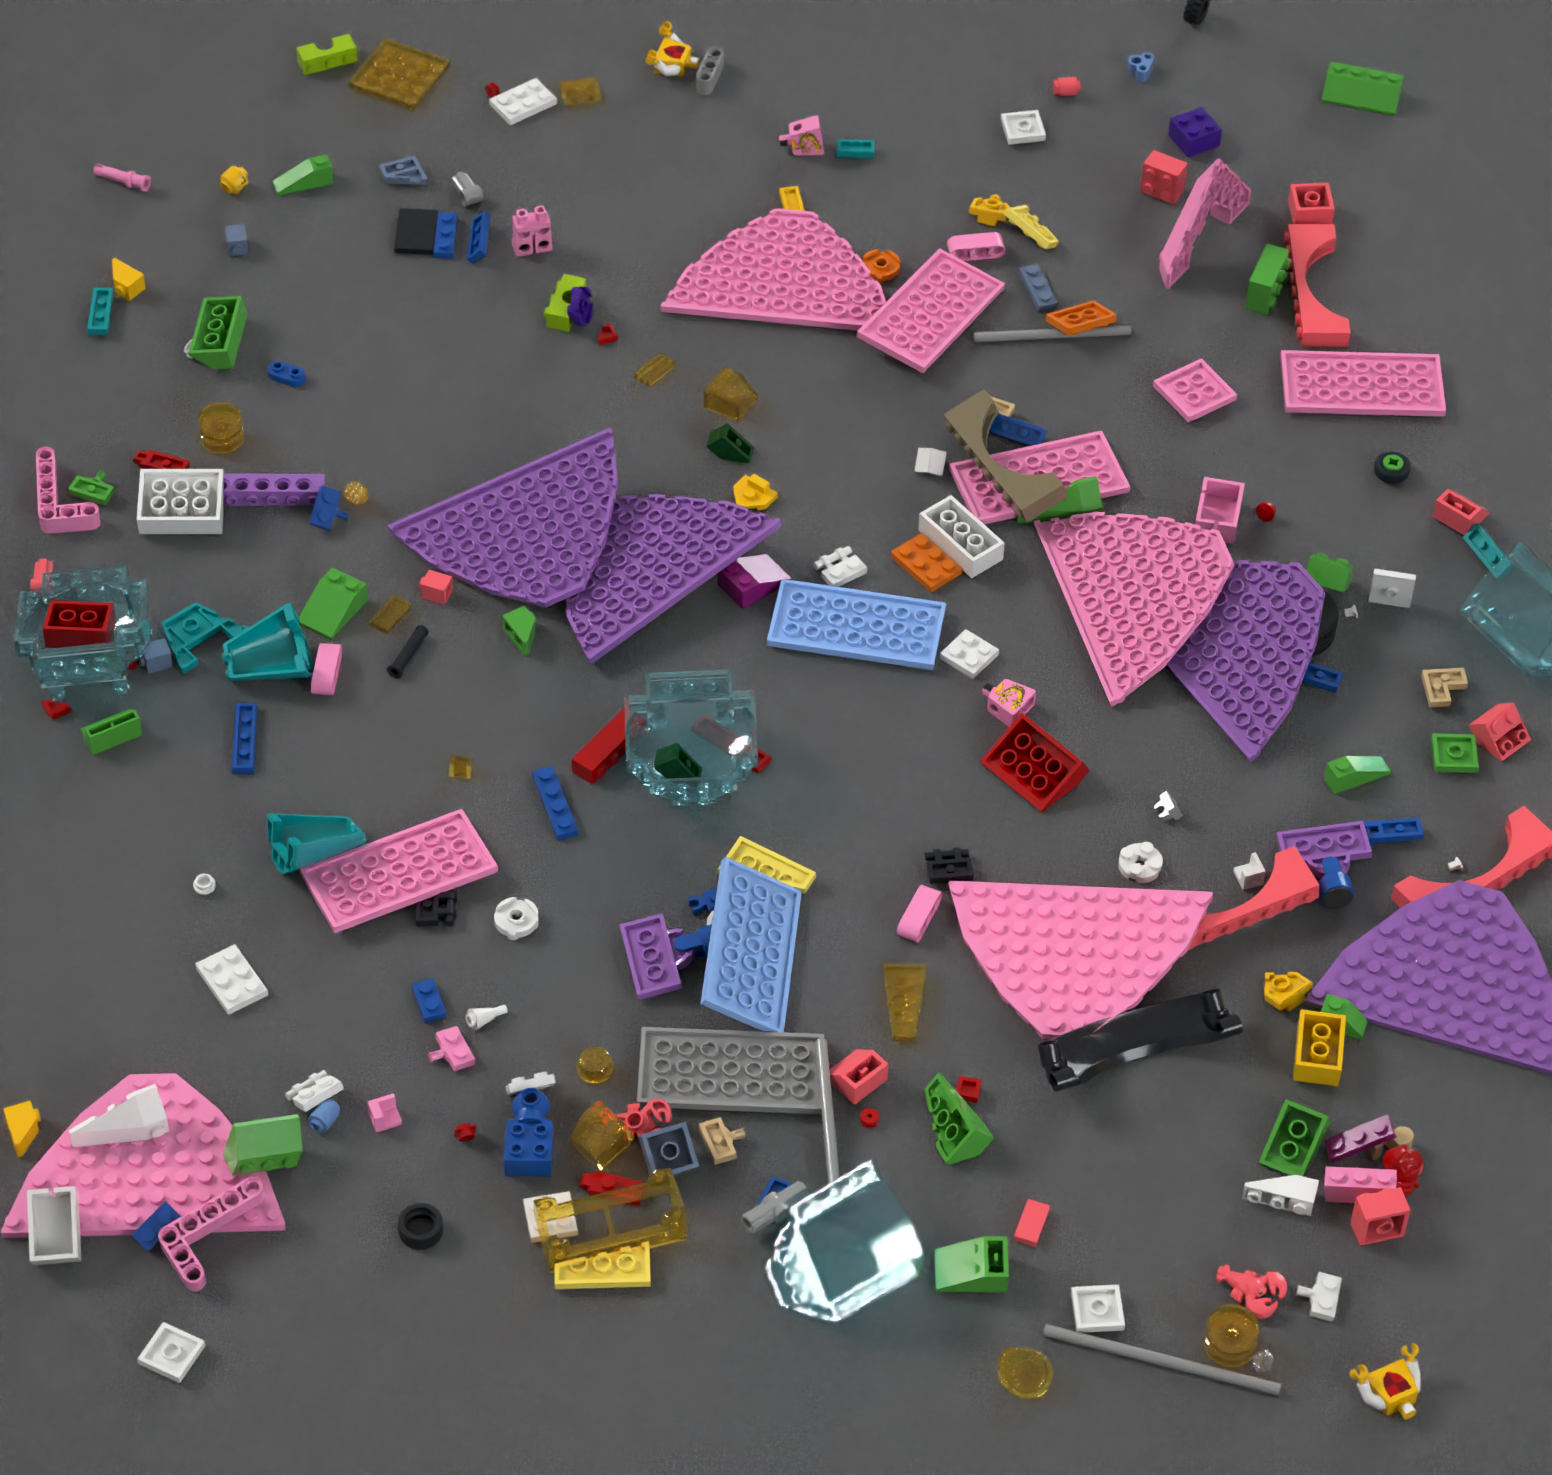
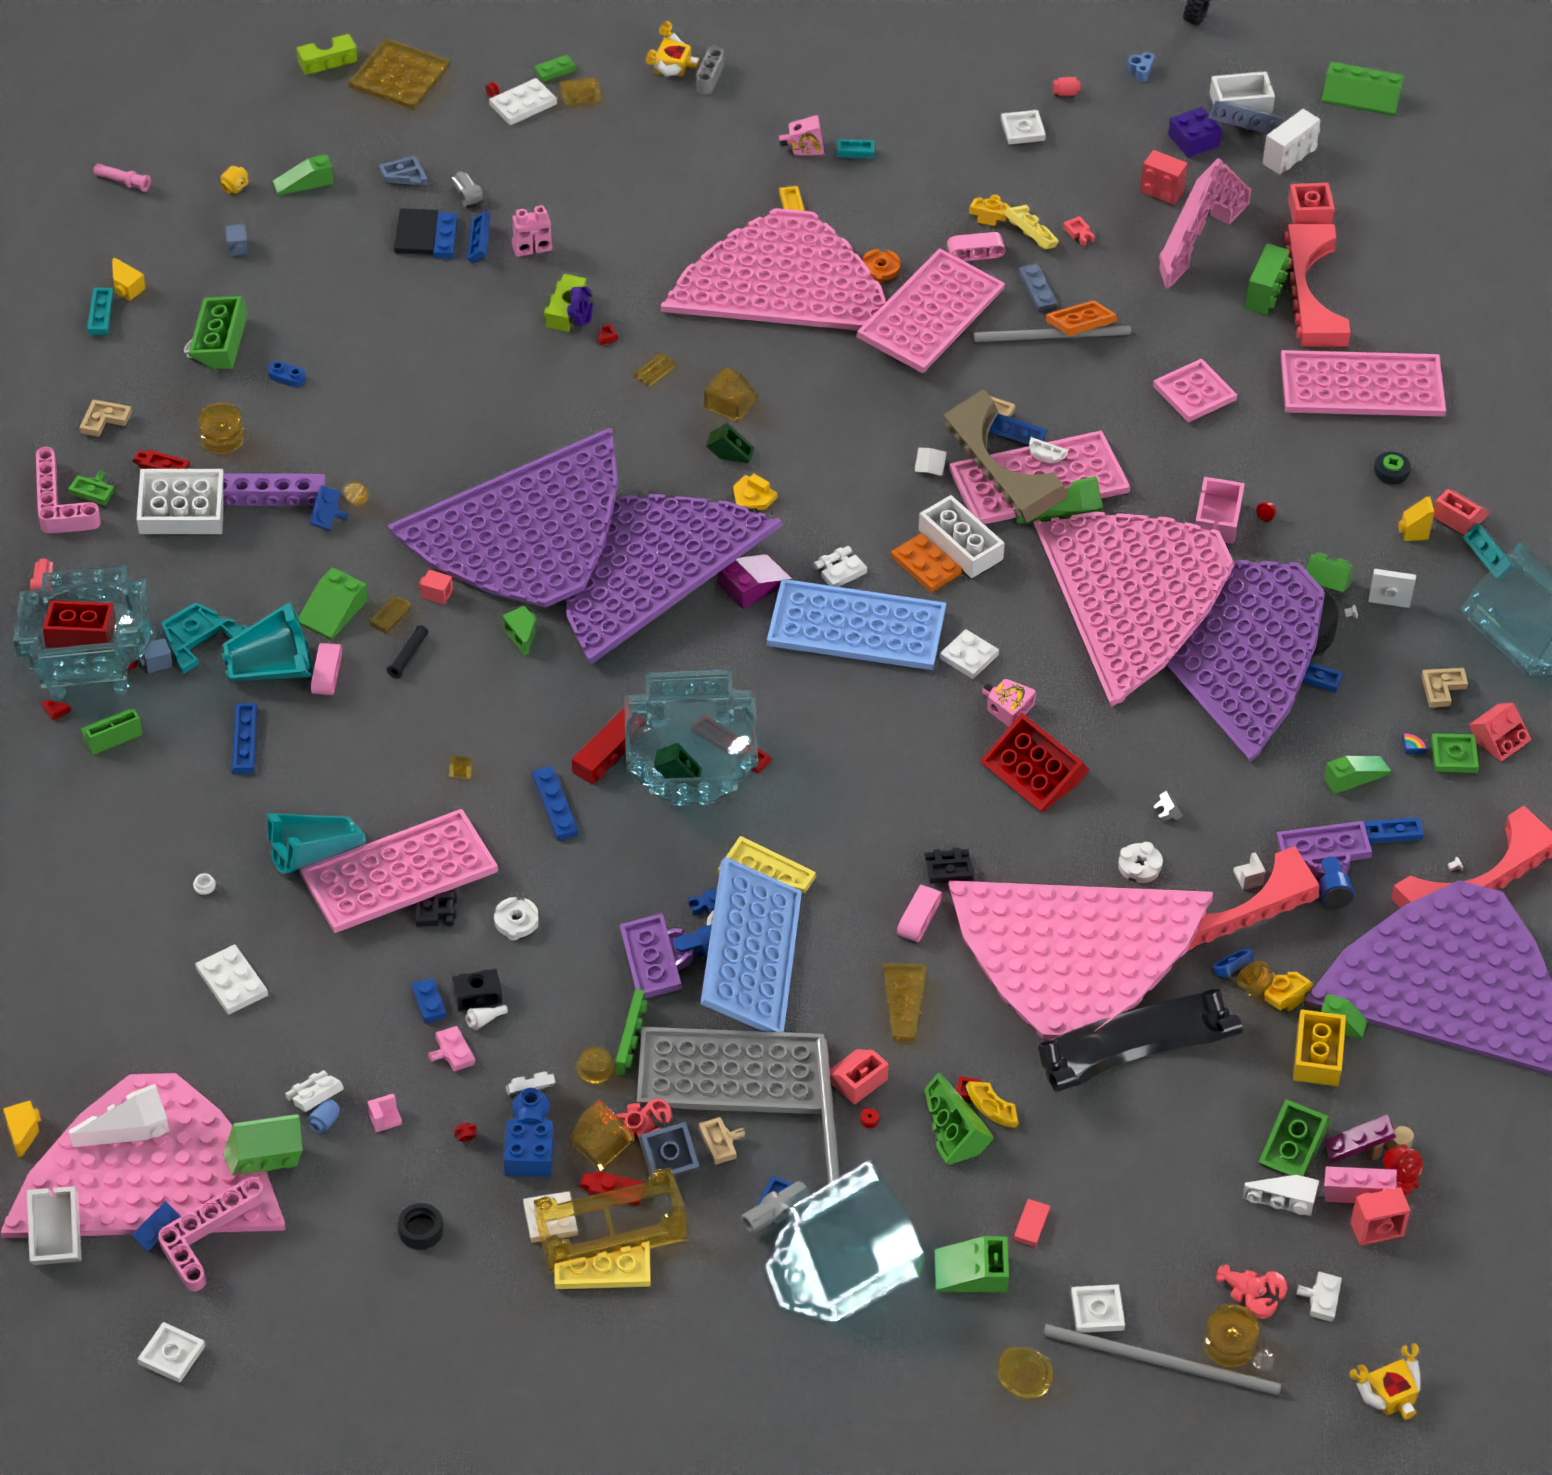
none -> tan plate [79,400,132,437]
none -> black brick [452,968,503,1011]
none -> bright green plate [534,55,576,82]
none -> bright green plate [616,989,648,1076]
none -> yellow tile [966,1081,1018,1128]
none -> white tile [1029,437,1068,463]
none -> coral plate [1063,216,1095,246]
none -> sand blue bracket [1209,100,1283,134]
none -> white piece [1210,72,1275,114]
none -> blue plate [1212,949,1254,978]
none -> clear yellow piece [1237,960,1273,996]
none -> white brick [1262,109,1321,175]
none -> yellow slope [1398,497,1434,541]
none -> tile [1402,733,1427,754]

